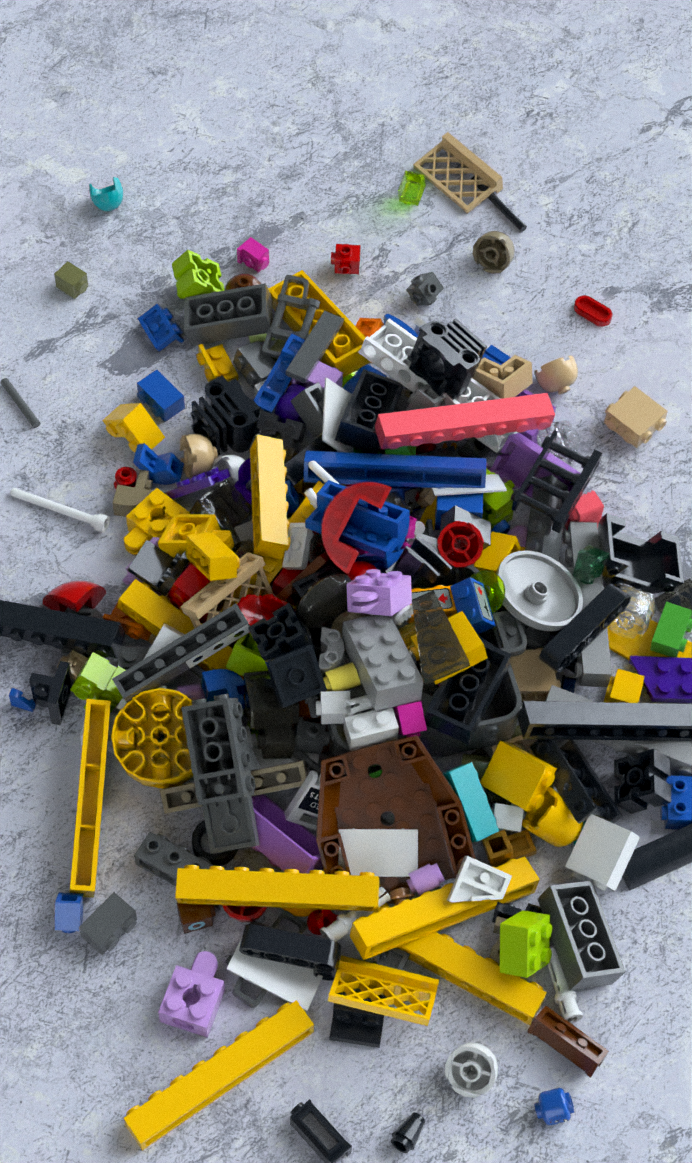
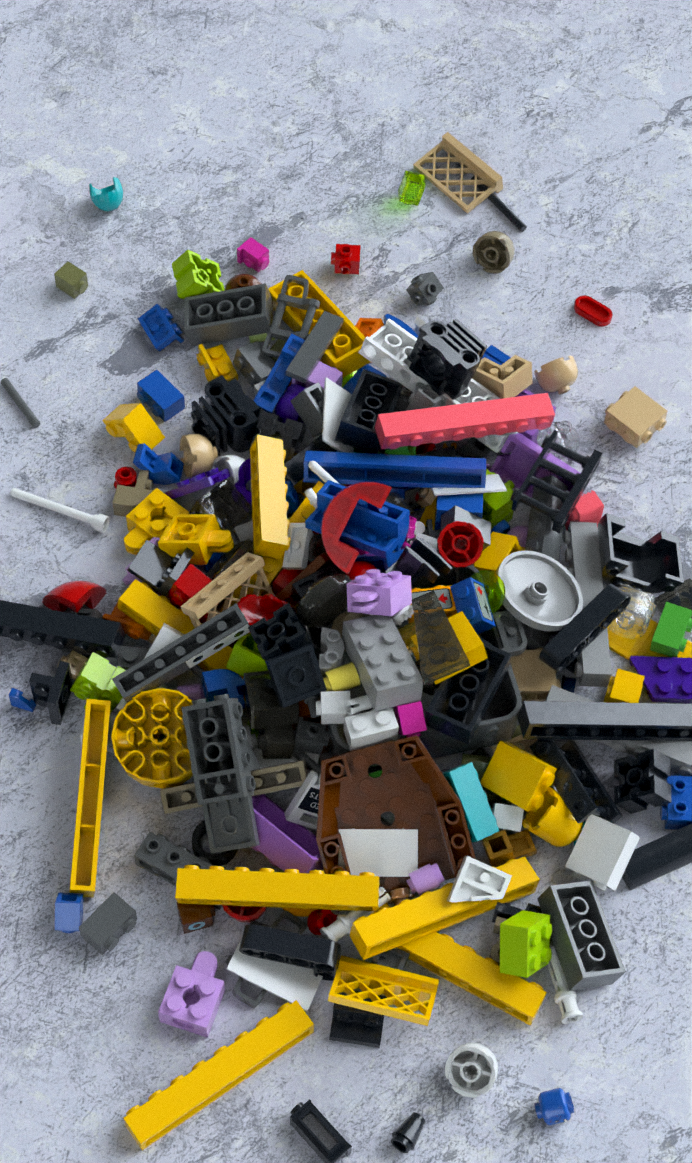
yellow brick [186,532,240,581] -> none
reddish brown container [527,1006,609,1078] -> none
clear green brick [573,545,609,584] -> none

